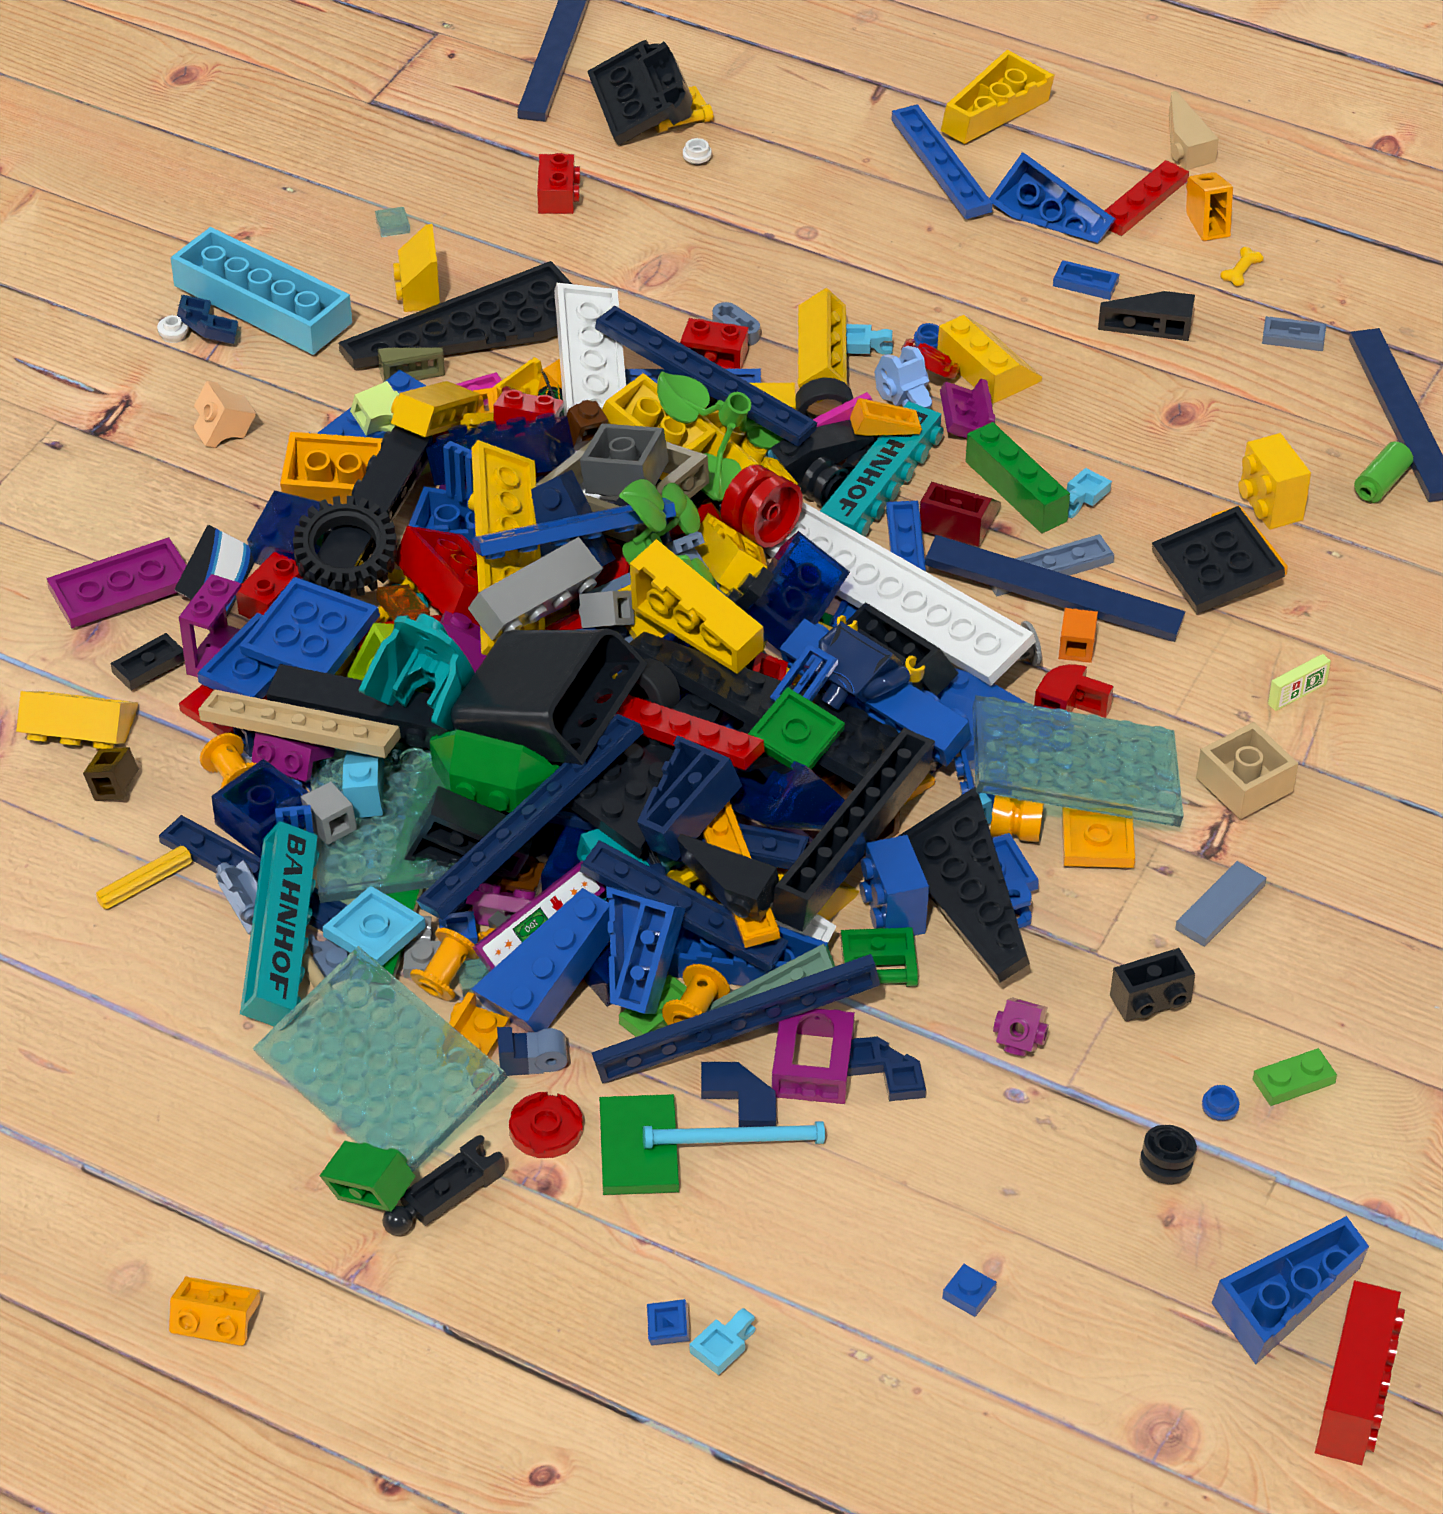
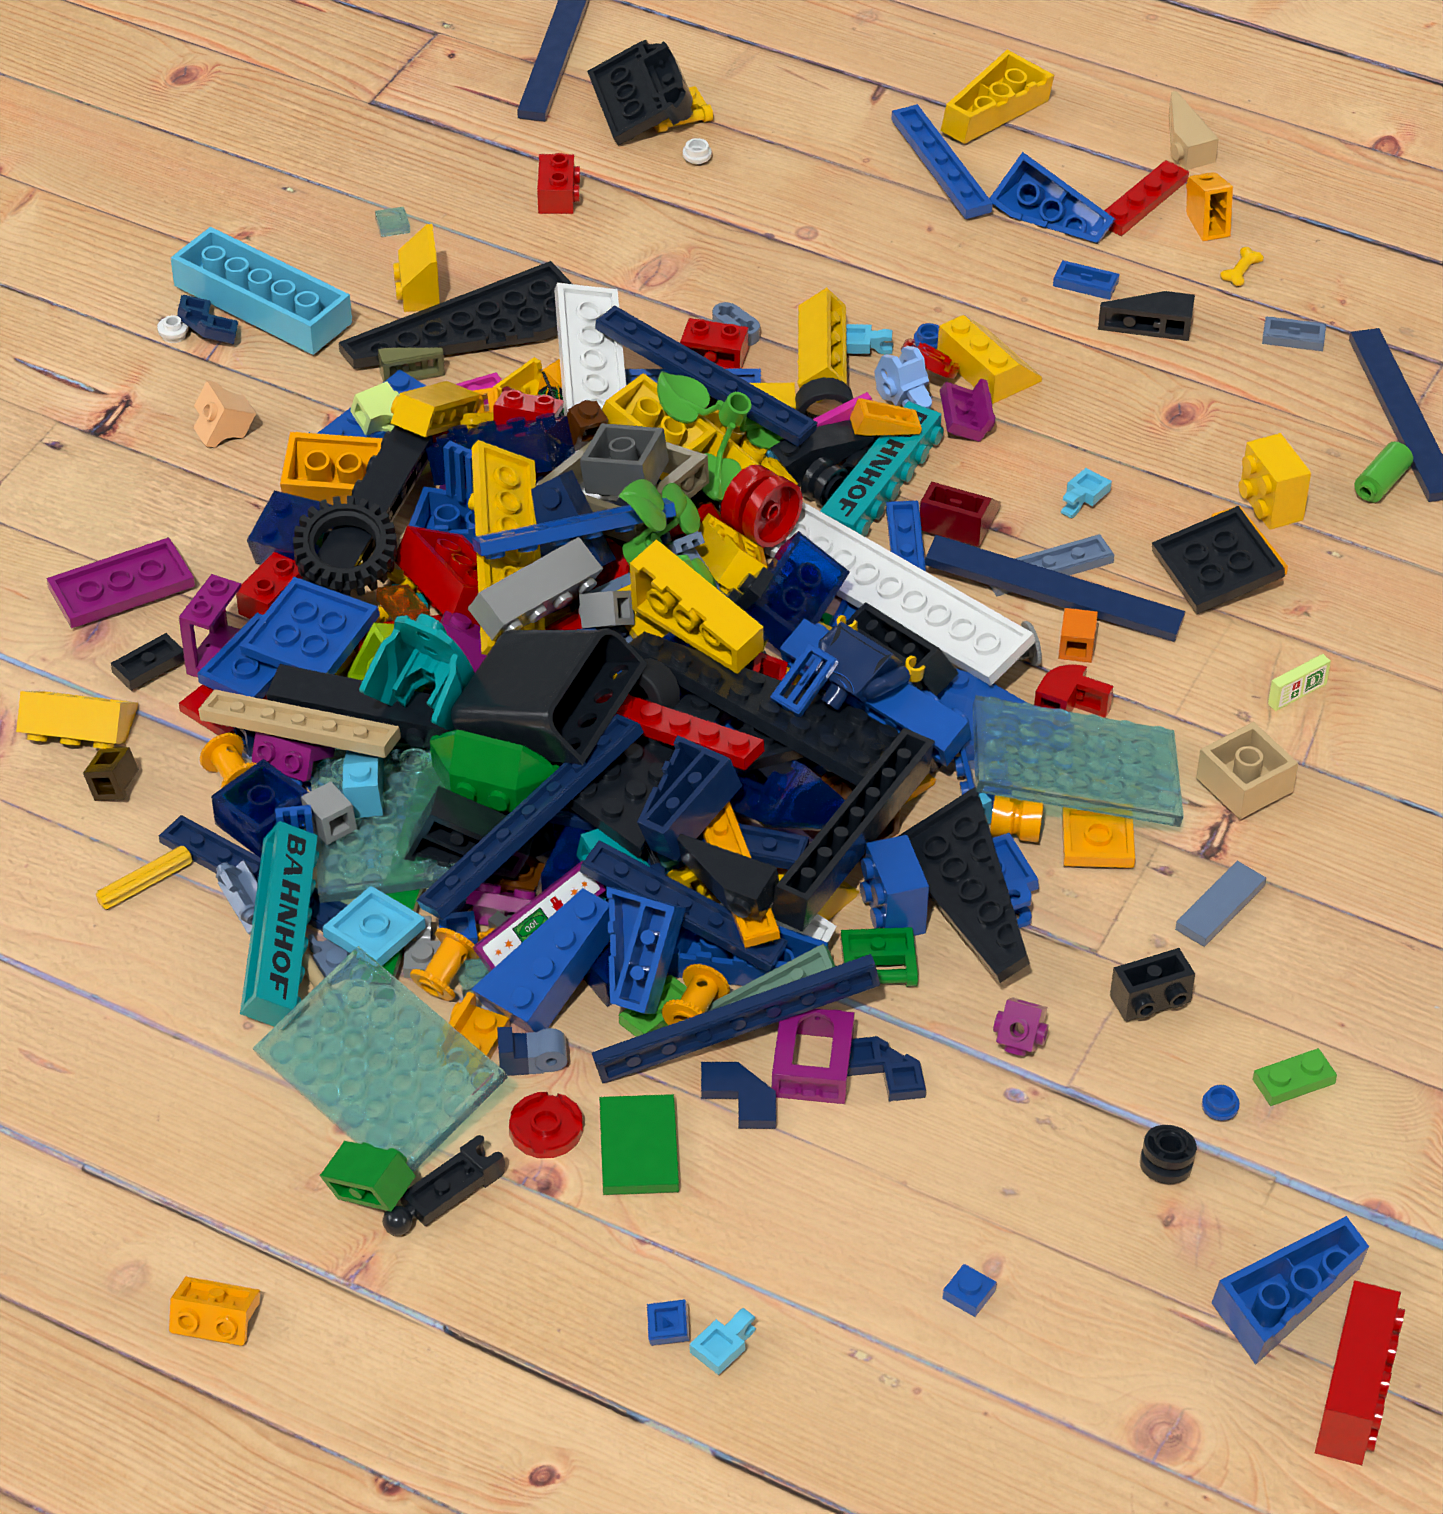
sticker [174,525,260,617] -> none
medium azure bar [643,1121,825,1149] -> none
green tile [748,687,845,777] -> none
green brick [965,422,1070,534] -> none

